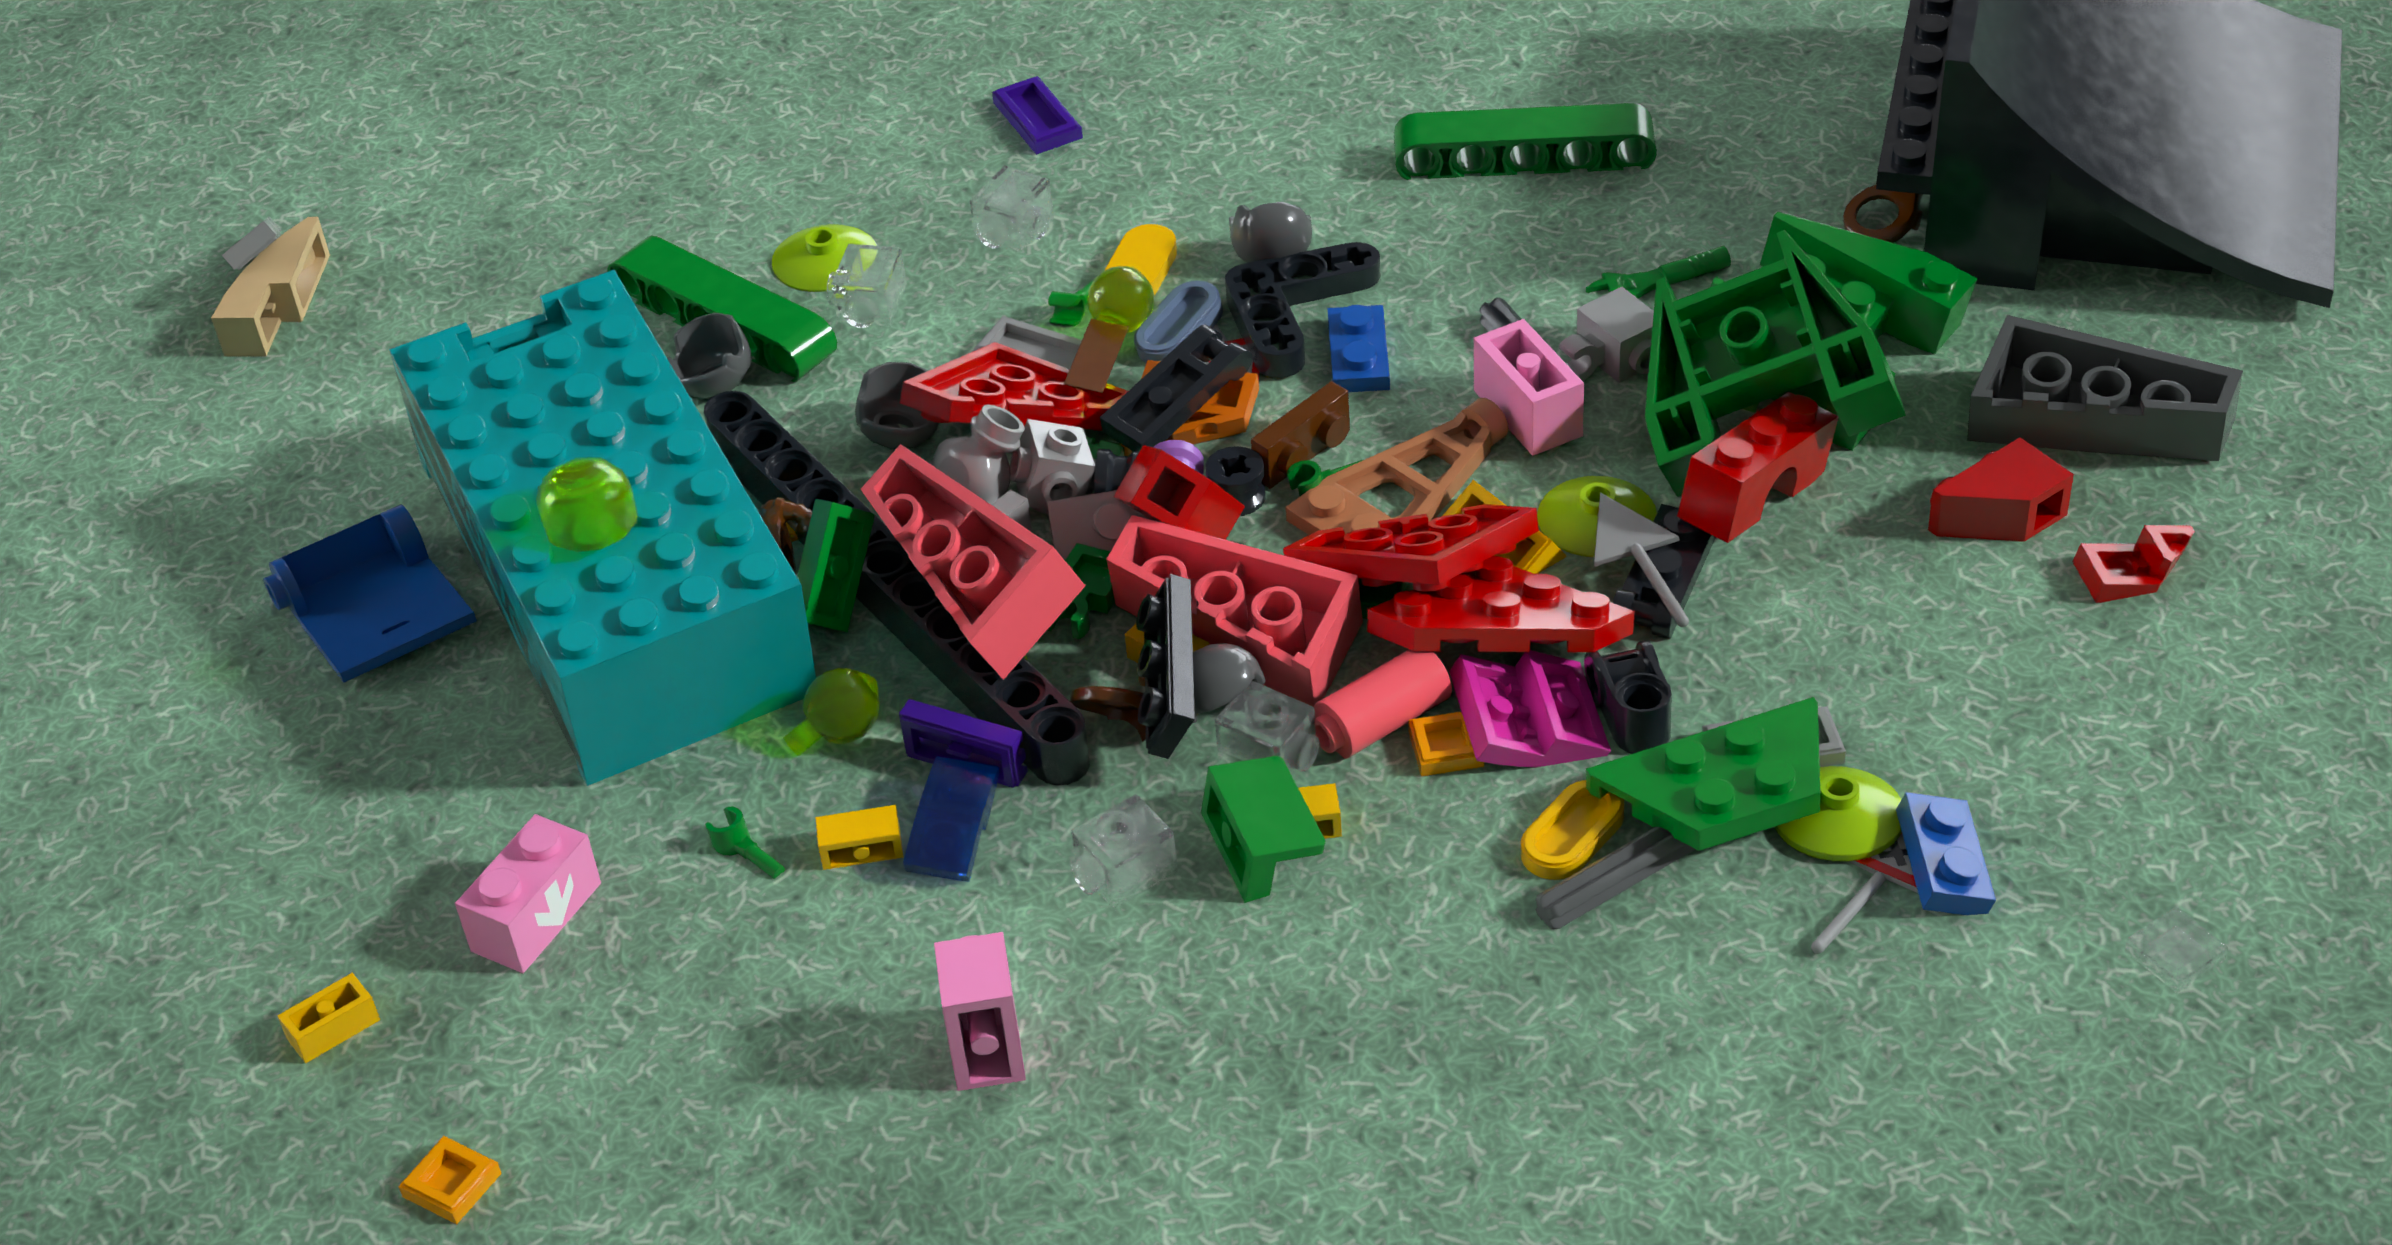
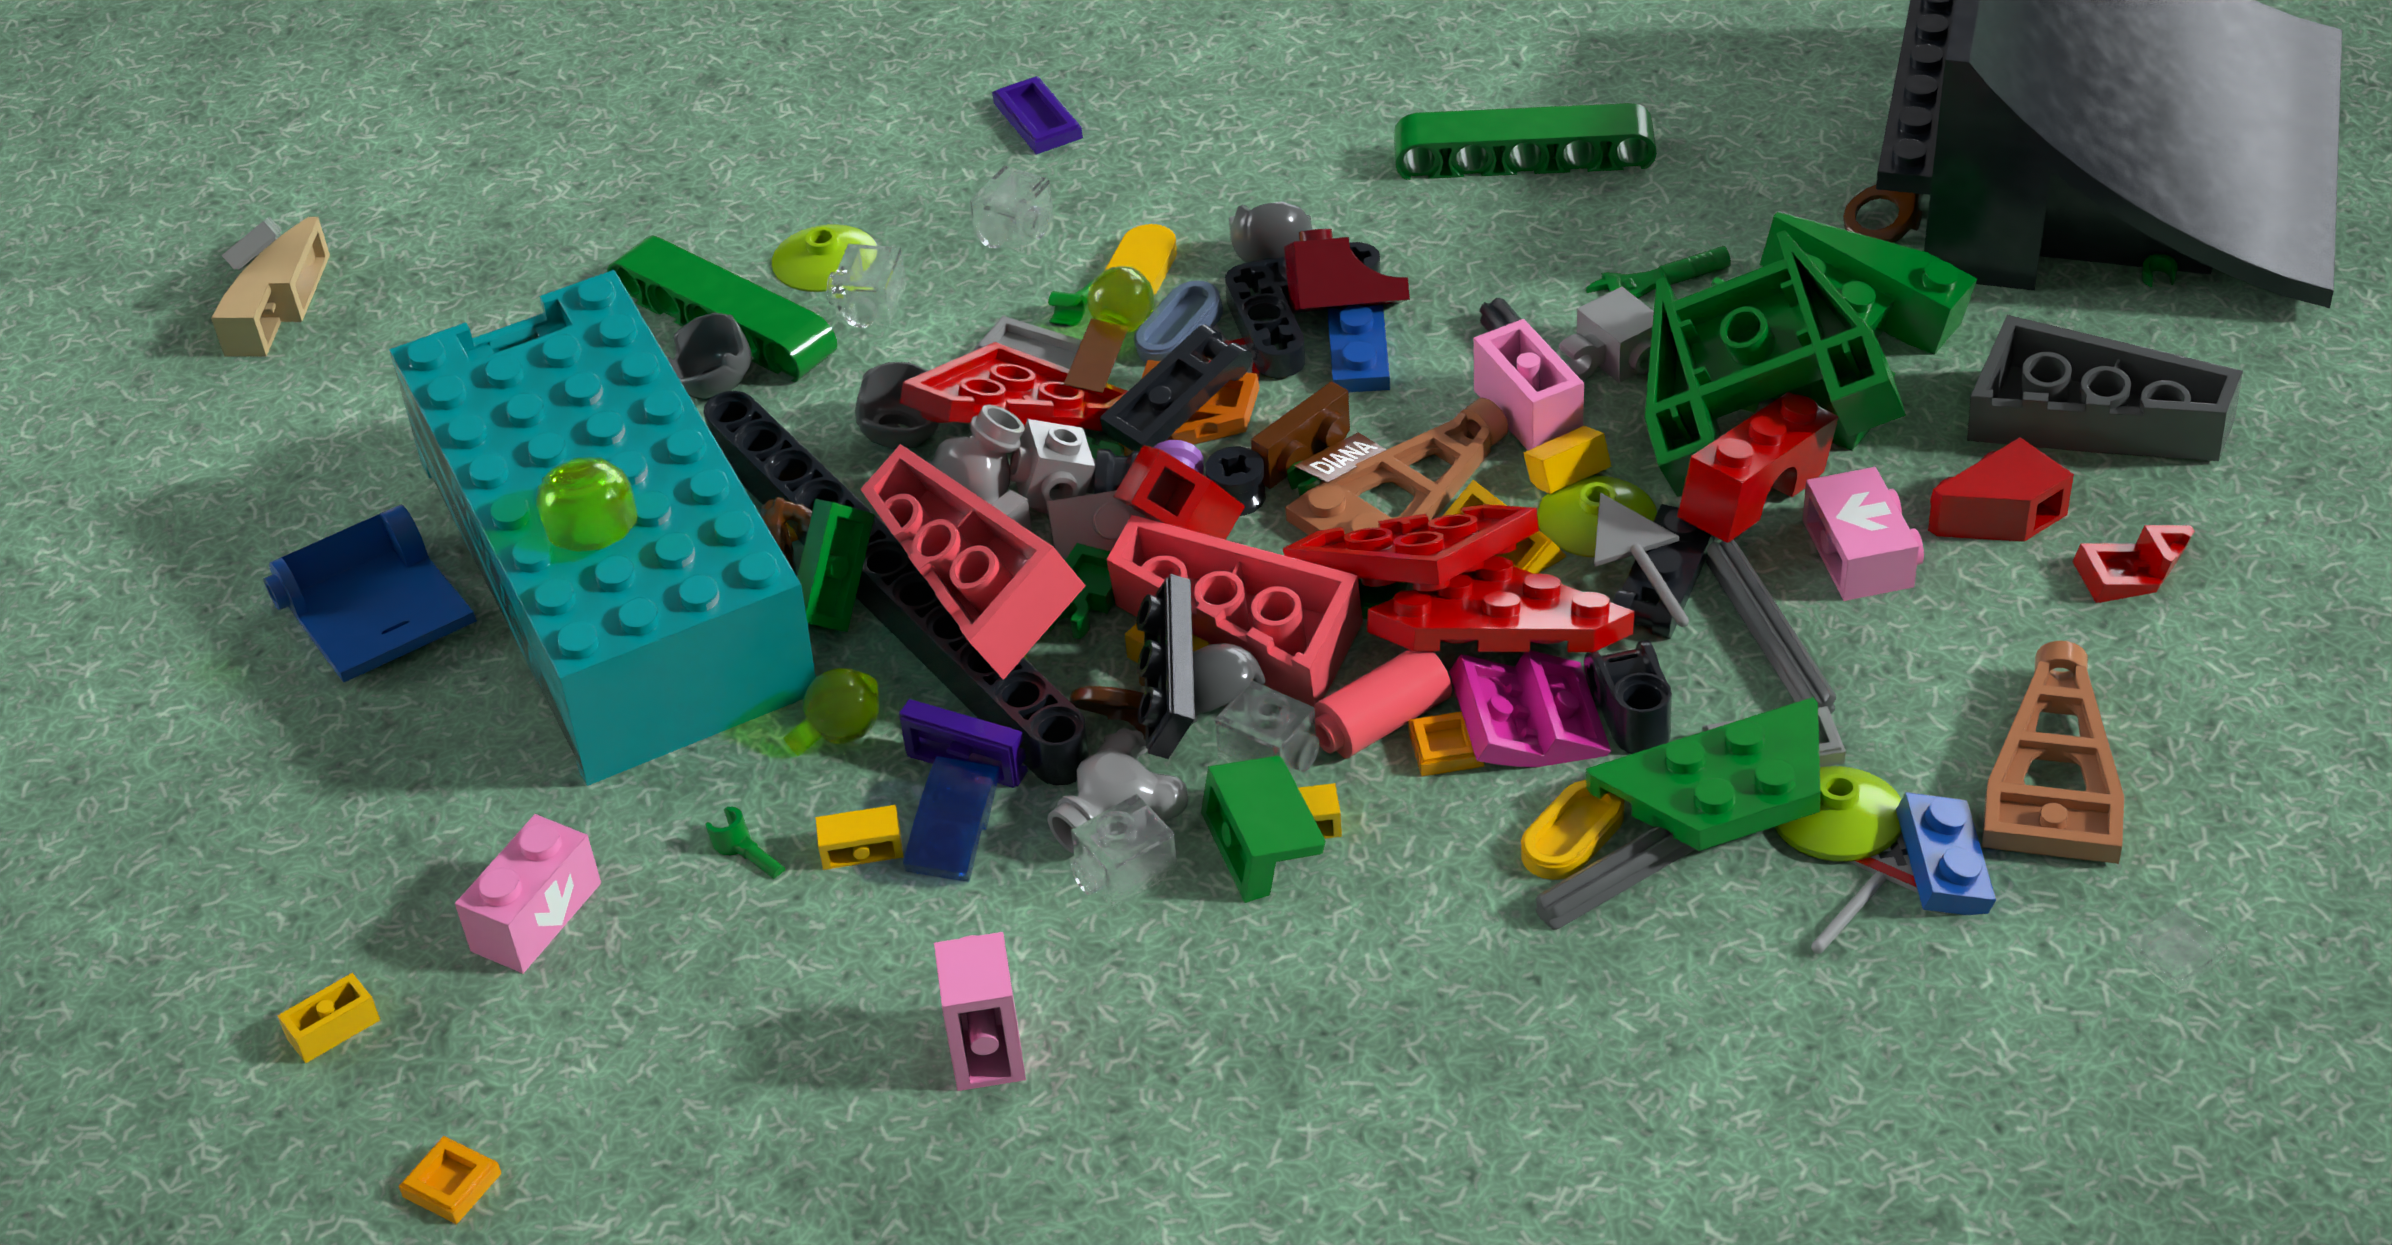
none -> light grey animal [1047,728,1188,855]
none -> dark red arch [1284,229,1410,313]
none -> sticker [1294,432,1387,483]
none -> yellow piece [1523,426,1612,494]
none -> dark grey axle [1706,540,1836,714]
none -> bright pink brick [1803,467,1924,601]
none -> nougat plate [1982,641,2124,864]
none -> green hand [2141,254,2178,287]

